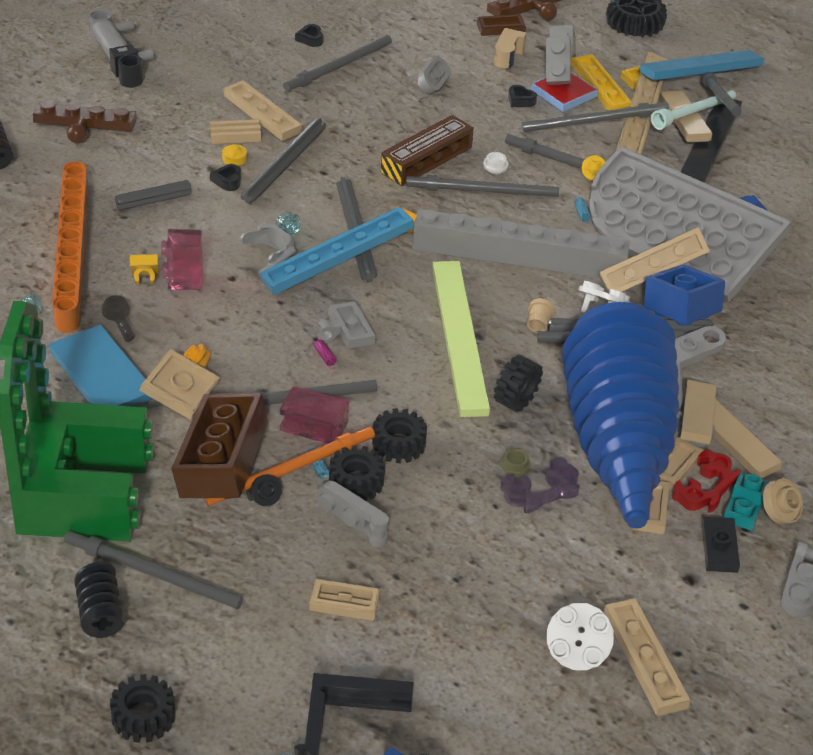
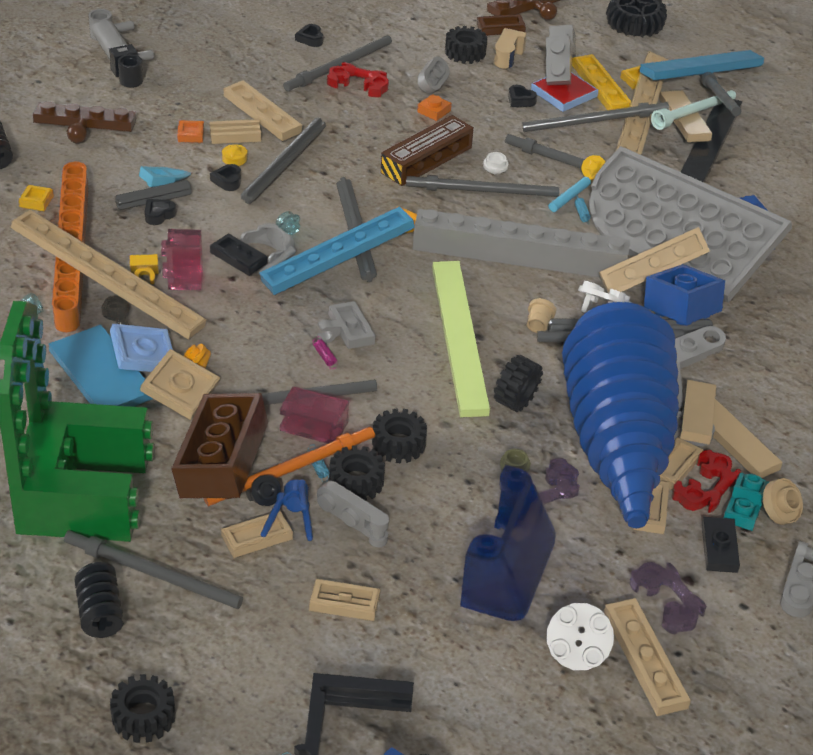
none -> tan tile [11,210,206,340]
none -> yellow tile [19,185,54,211]
none -> light blue tile [110,324,173,372]
none -> medium azure plate [139,166,191,187]
none -> black tile [144,199,176,225]
none -> orange tile [177,120,204,143]
none -> black plate [210,233,268,276]
none -> tan tile [221,510,293,558]
none -> blue plant [260,479,313,541]
none -> red helmet [327,62,389,97]
none -> orange plate [417,94,452,121]
none -> black tyre [445,26,487,64]
none -> clear blue windscreen [460,465,556,621]
none -> medium azure piece [548,176,591,212]
none -> clear purple helmet [629,562,707,635]

